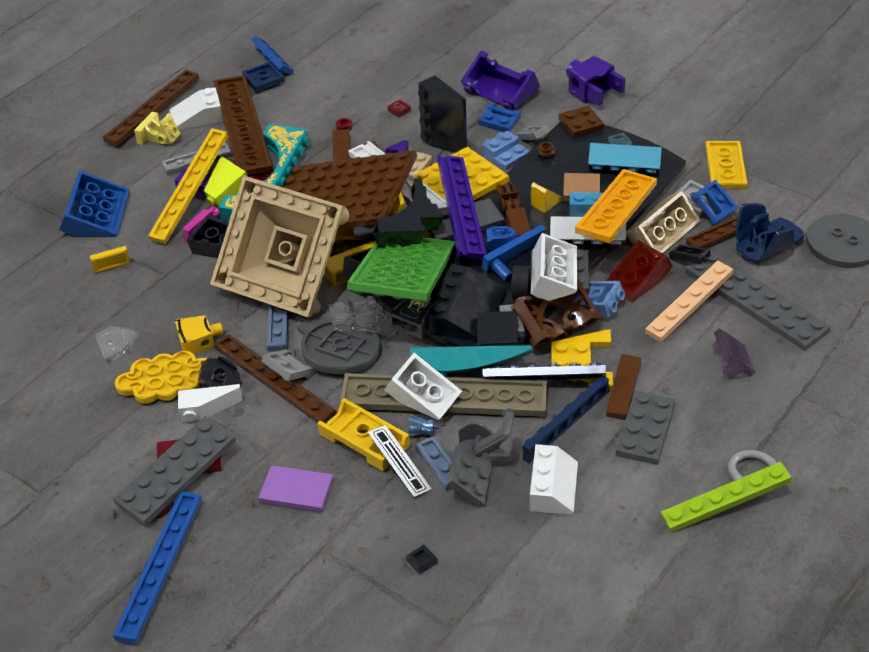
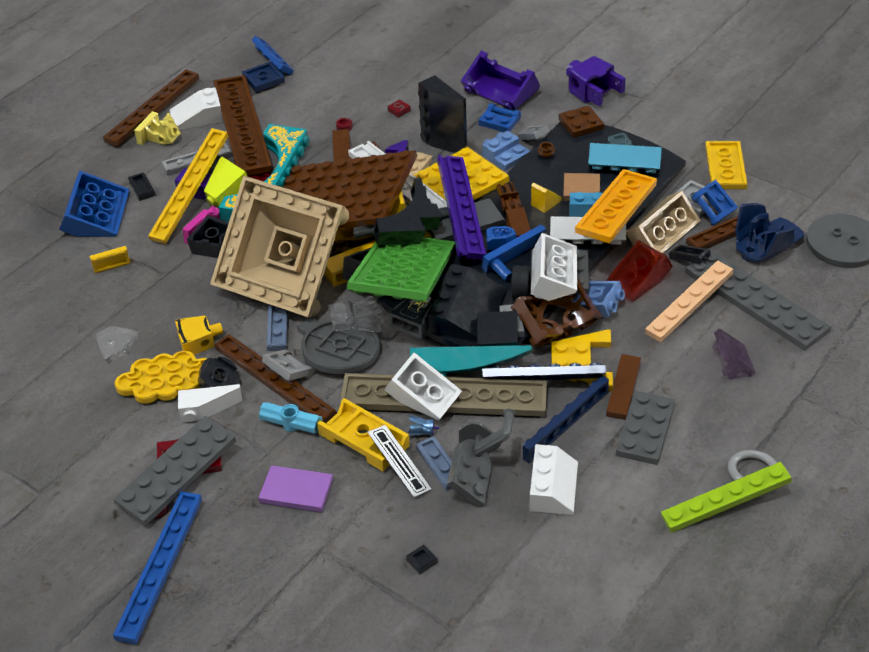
none -> black tile [128,172,156,201]
none -> medium azure piece [259,402,323,434]

